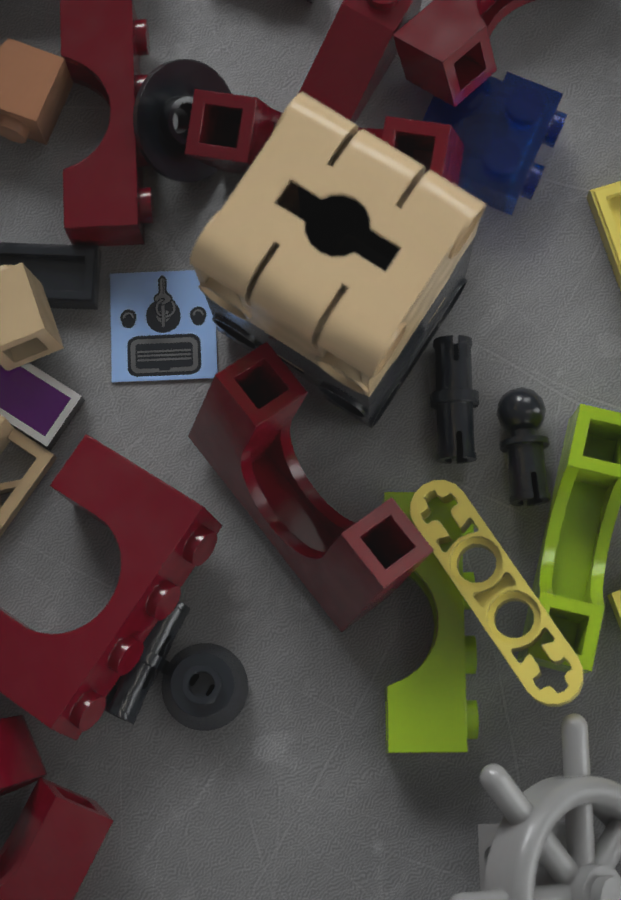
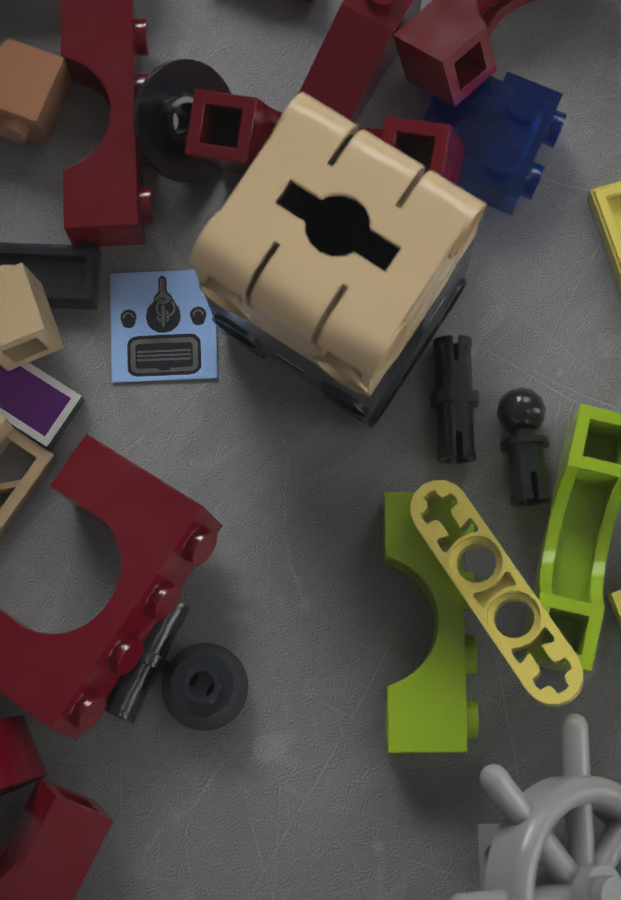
dark red arch [188,342,434,632] -> none

